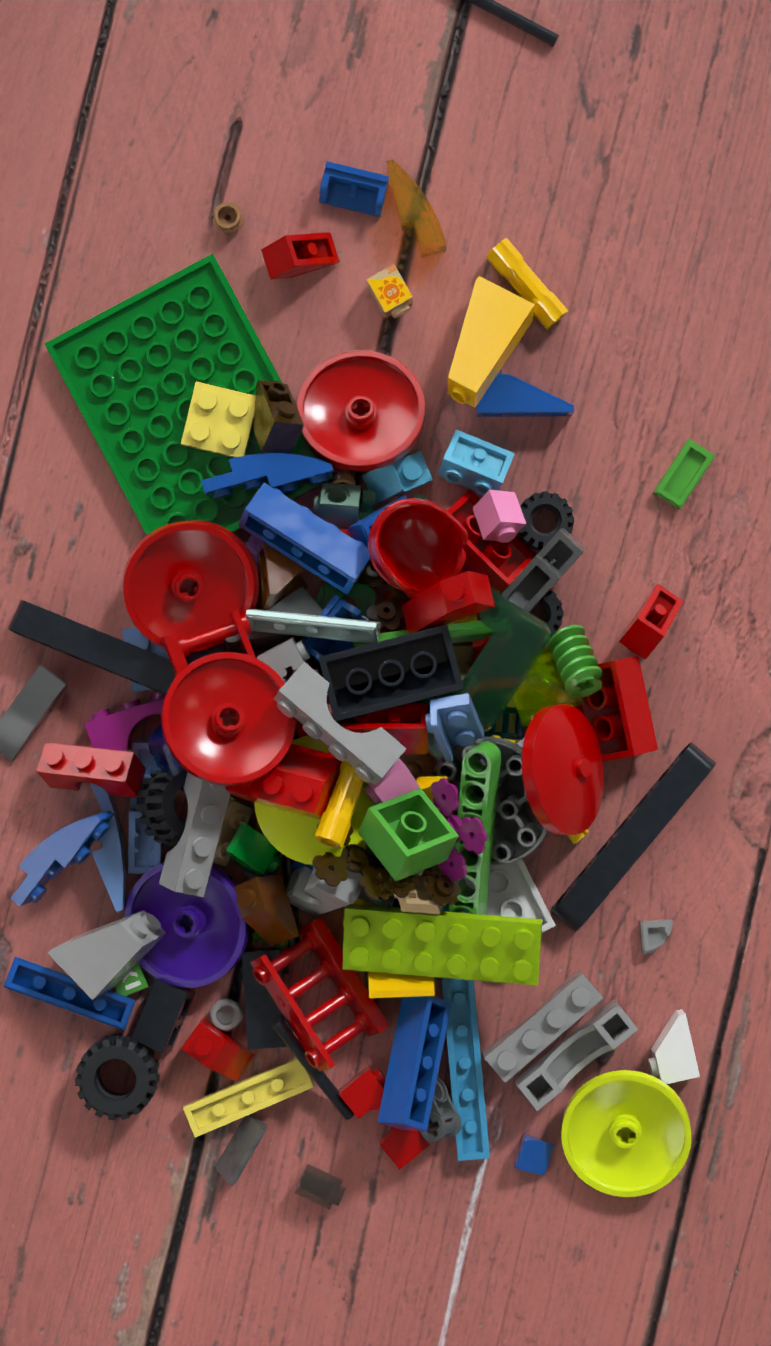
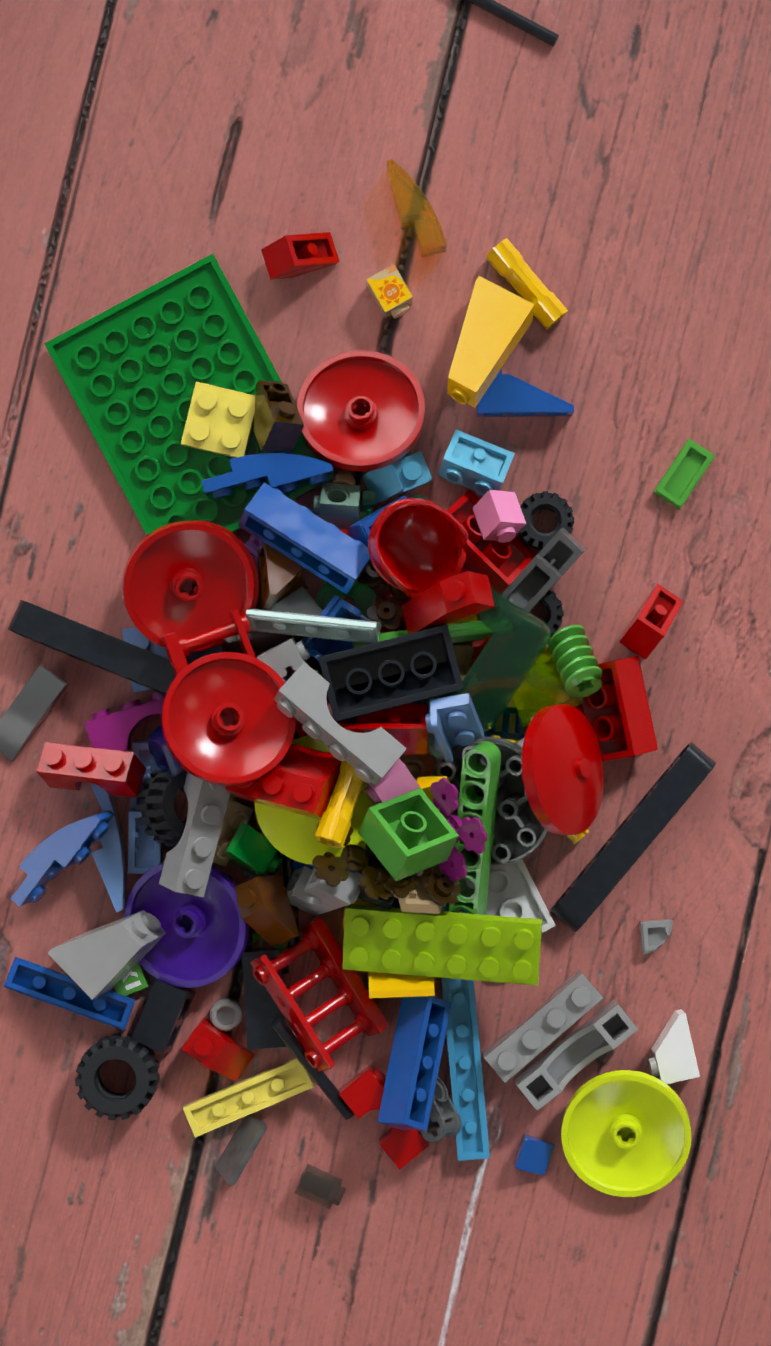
medium nougat plate [213,202,244,234] -> none
blue hinge [319,161,389,218] -> none

